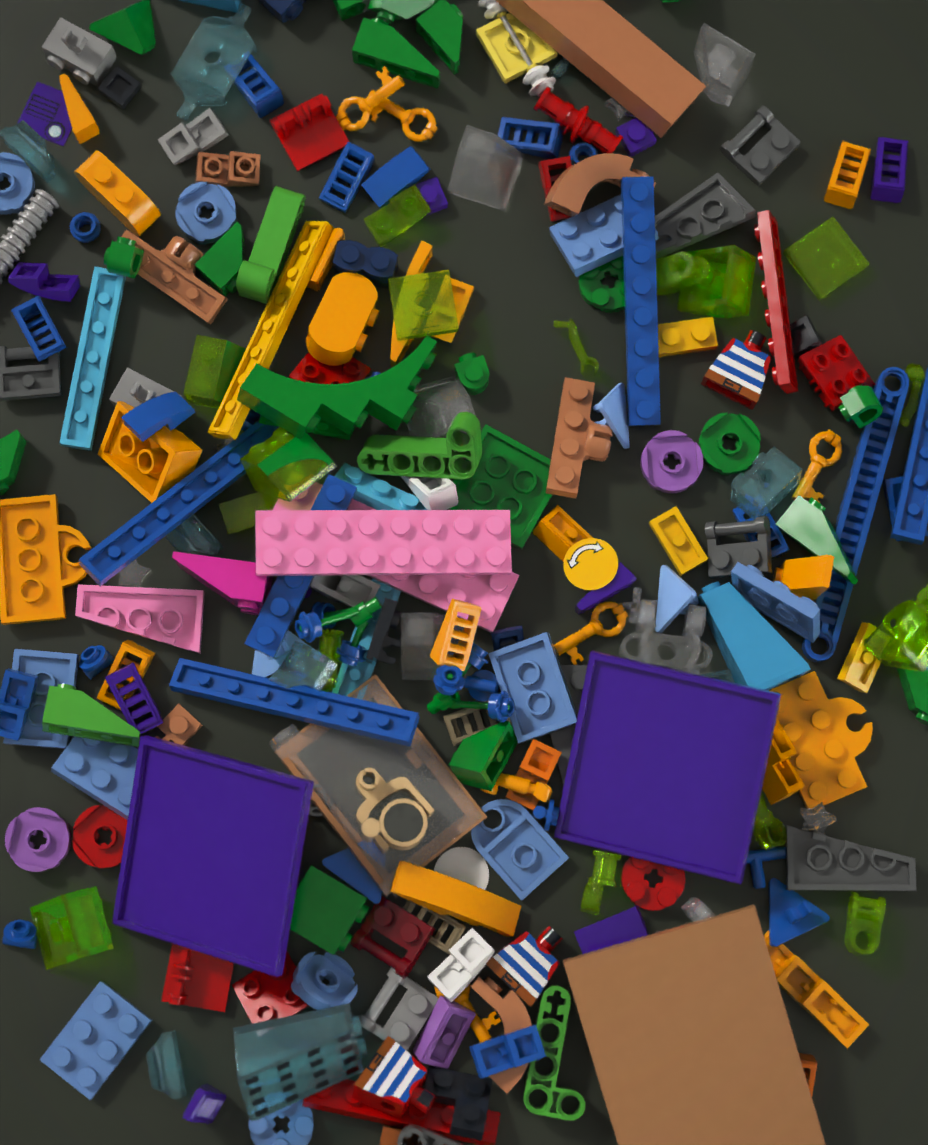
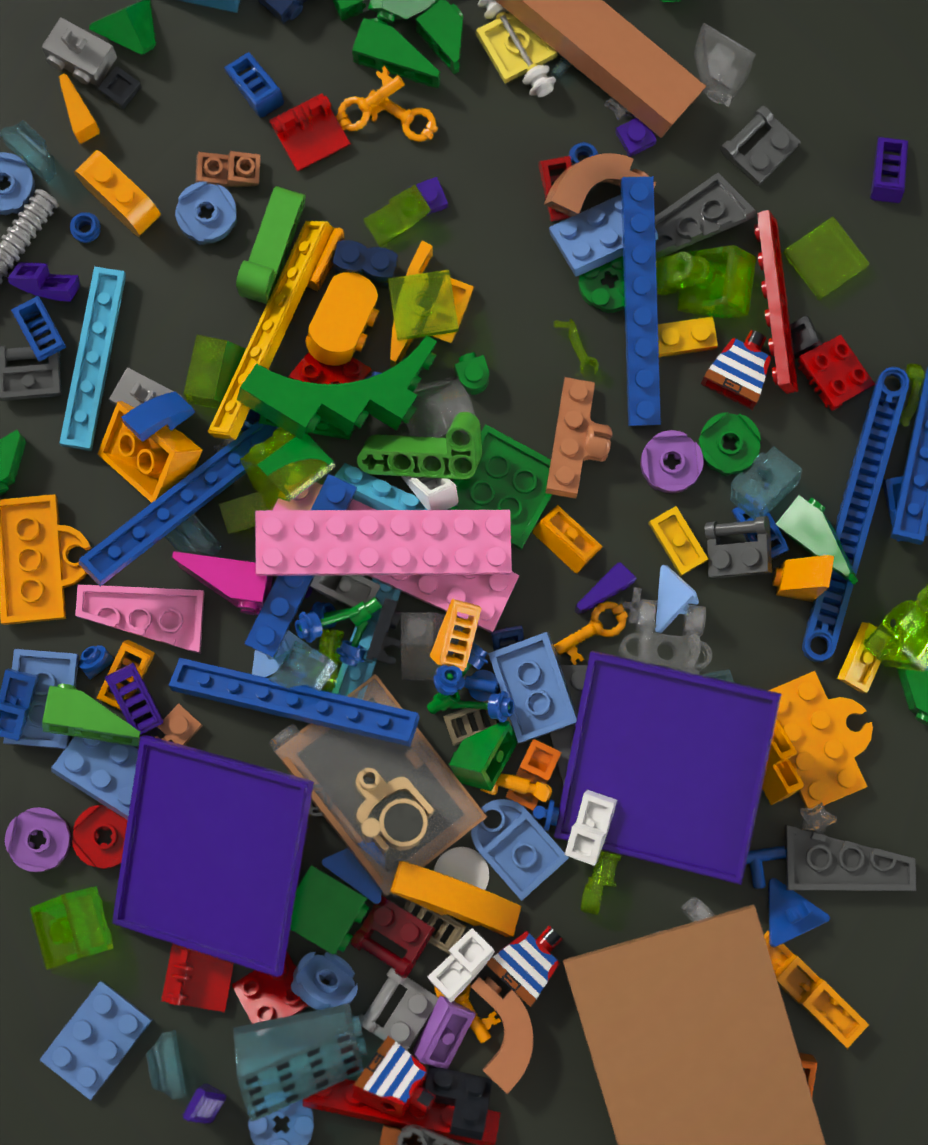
blue plate [2,920,37,949] -> none
dark purple sticker [16,82,85,146] -> none
green plate [104,236,144,279] -> none
clear piece [118,559,150,587] -> none
nougat plate [122,229,228,324] -> none
light grey slope [158,108,229,165] -> none
clear light blue plate [171,4,257,121] -> none
green slope [194,222,245,297] -> none
blue slope [319,142,375,214] -> none
blue slope [361,146,431,209] -> none
clear slope [447,125,524,211] -> none
blue slope [469,1024,546,1078] -> none
blue slope [495,117,563,159] -> none
bright green beam [523,985,585,1121] -> none
red piece [533,87,623,154] -> none
yellow sticker [563,538,618,590] -> none
dark purple slope [574,906,649,954] -> none
light blue piece [593,382,630,449] -> none
red plate [621,857,686,911] -> none
dark azure slope [698,581,811,690] -> none
medium blue plate [731,562,820,643] -> none
clear neon green connector [754,789,787,850] -> none
light orange piece [791,429,842,503] -> none
light orange slope [824,141,871,209] -> none
green plate [838,385,883,429] -> none
clear neon green piece [845,891,886,956] -> none
none -> white slope [565,790,618,866]

